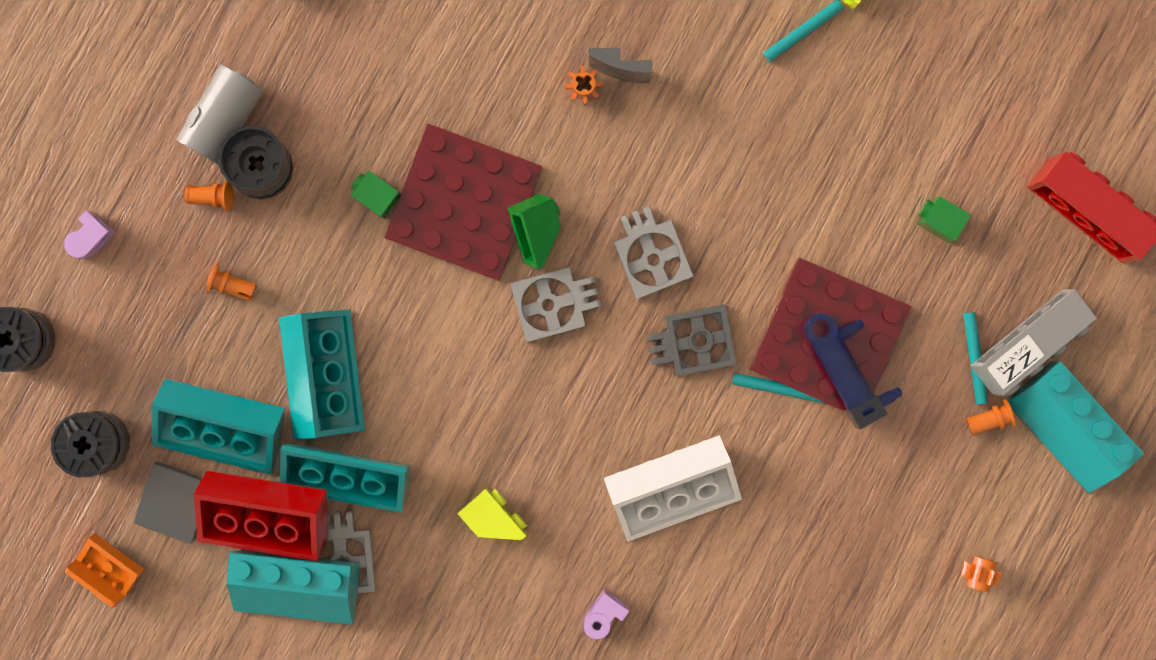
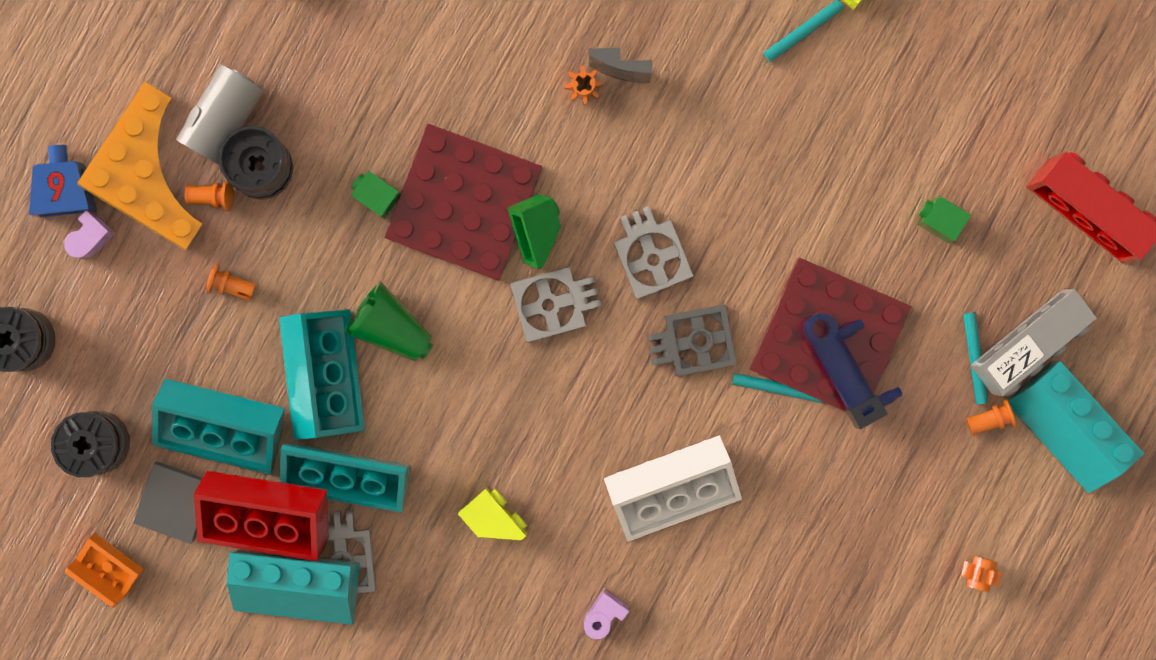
none -> blue torso [29,145,97,217]
none -> light orange plate [77,81,202,251]
none -> green cone [344,281,433,361]

